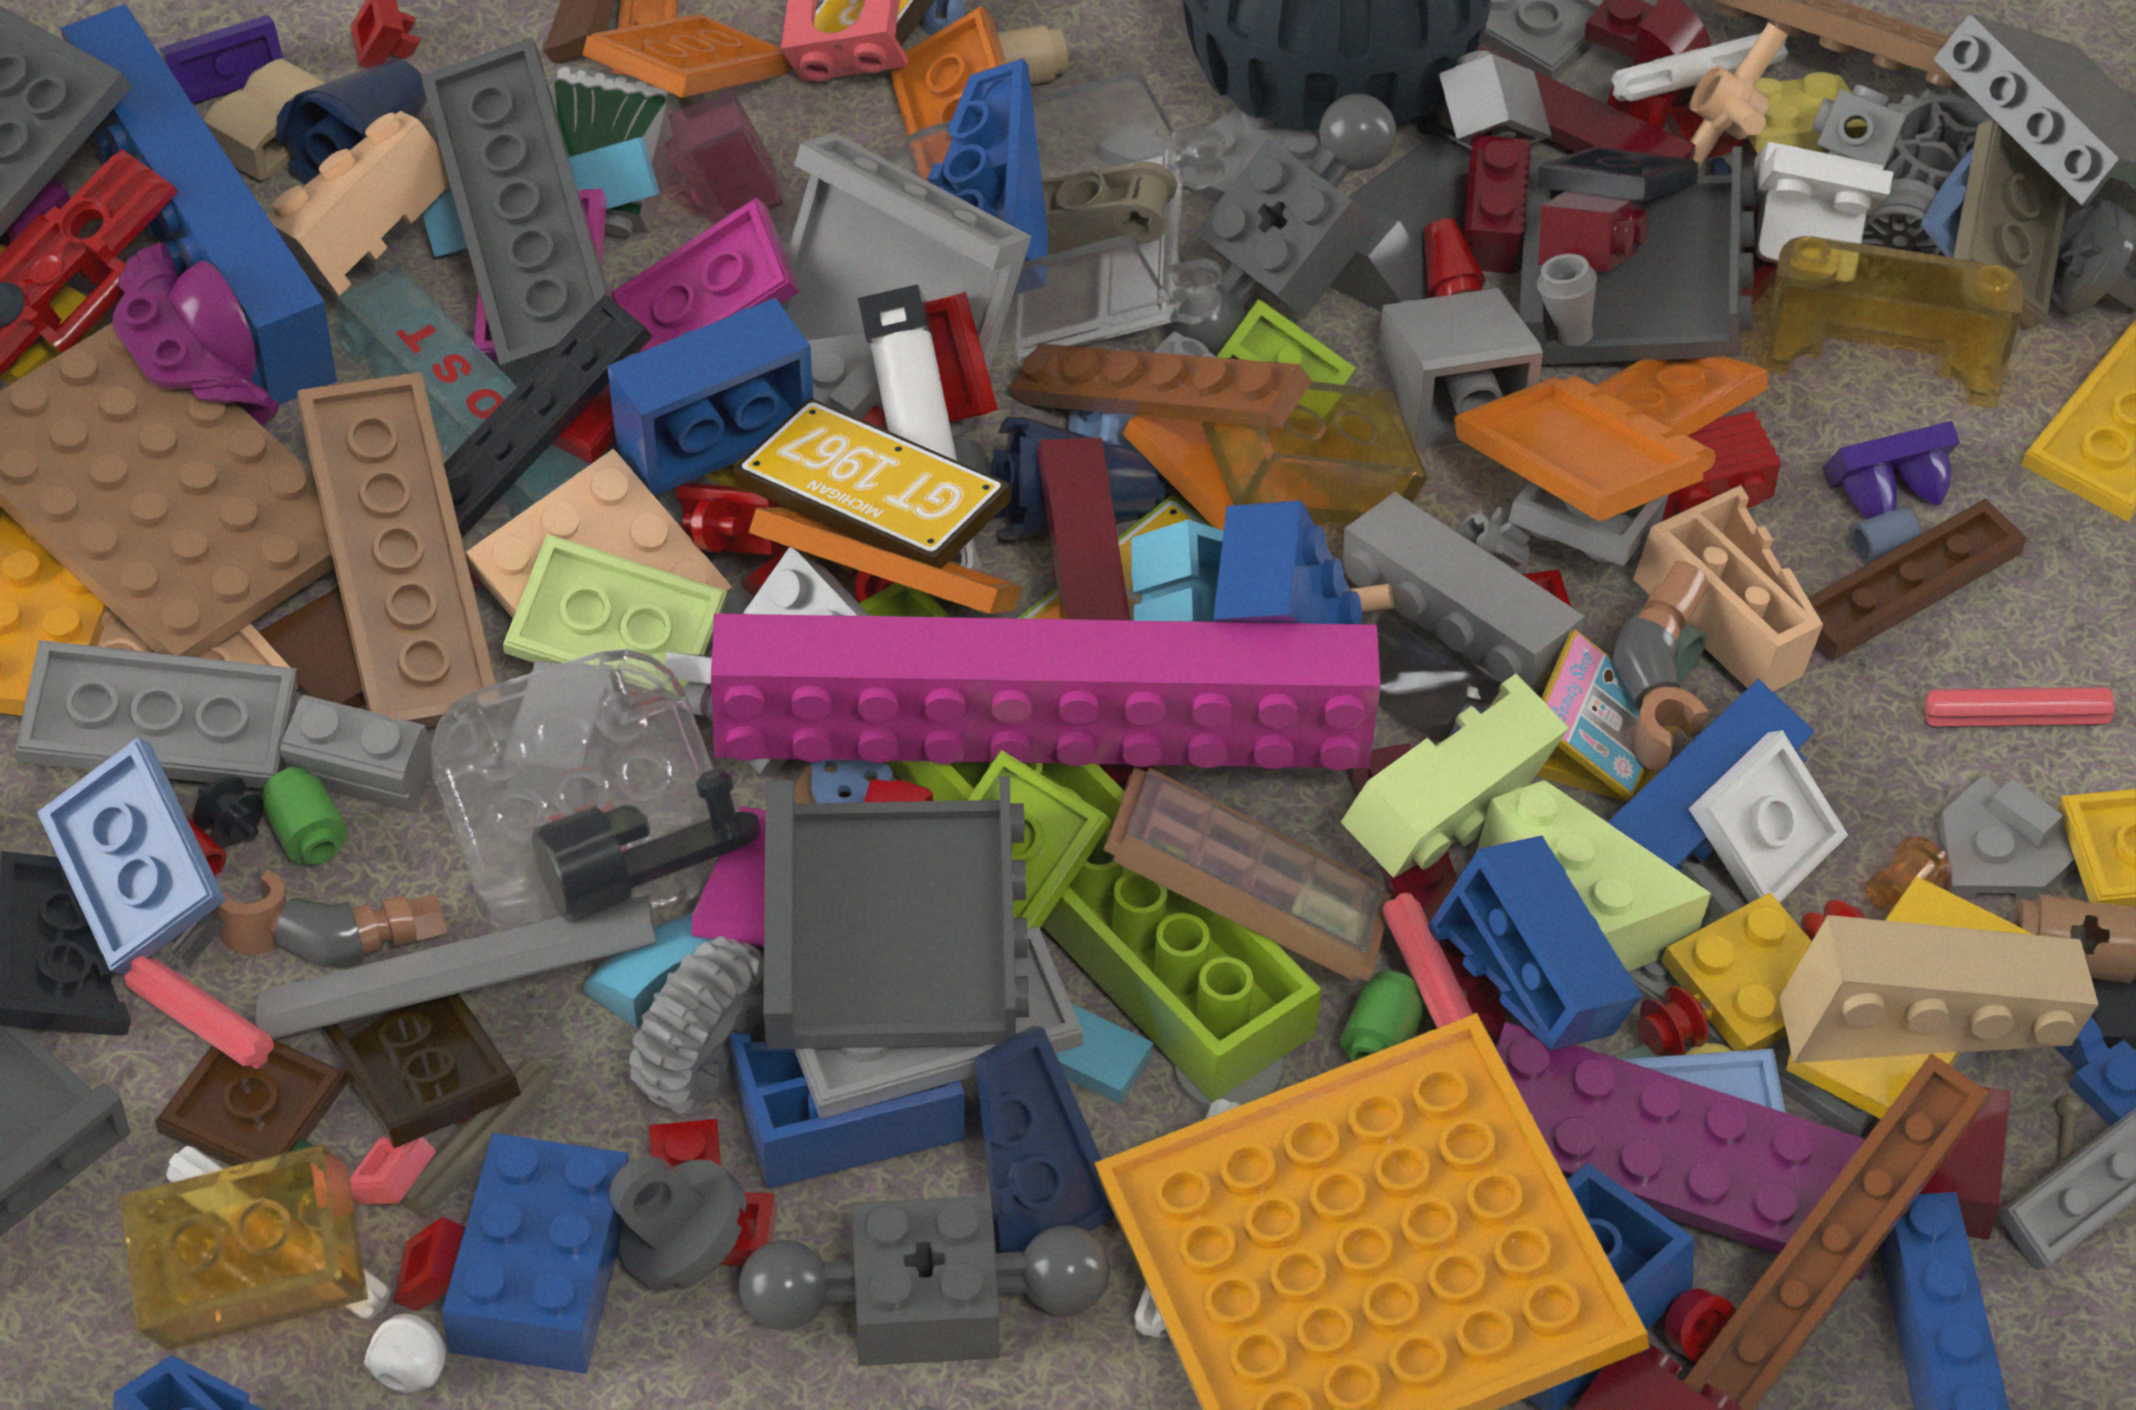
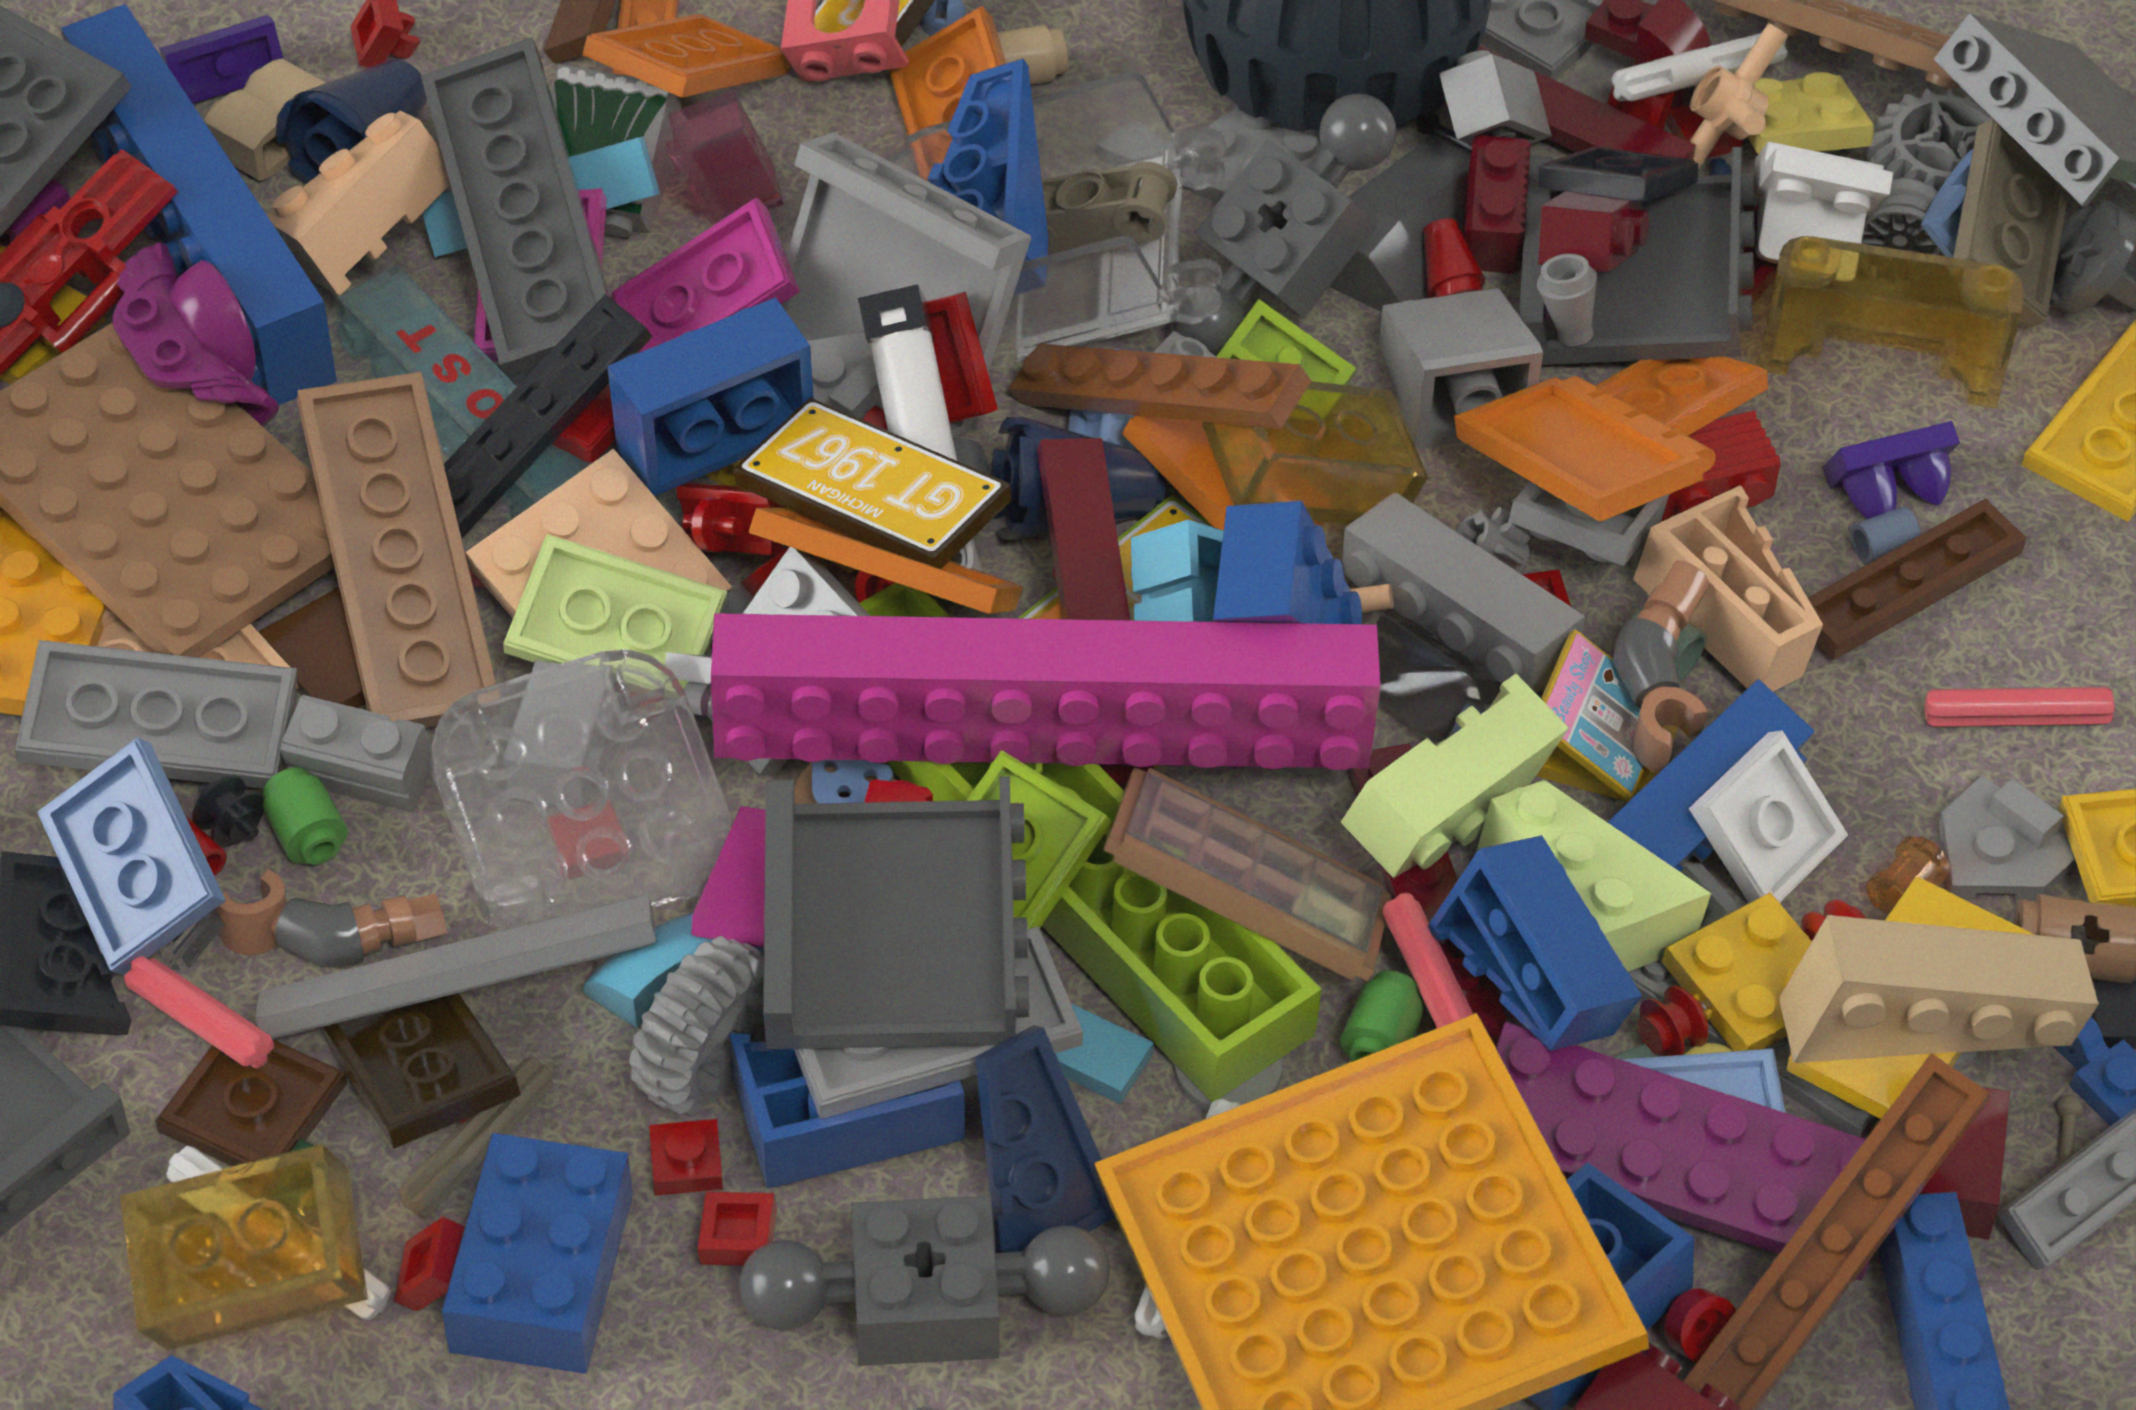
coral tile [344,1137,437,1205] -> none
white piece [364,1314,446,1393] -> none
black piece [532,769,761,922] -> none
dark grey tile [609,1156,746,1291] -> none
light grey brick [1812,84,1907,170] -> none

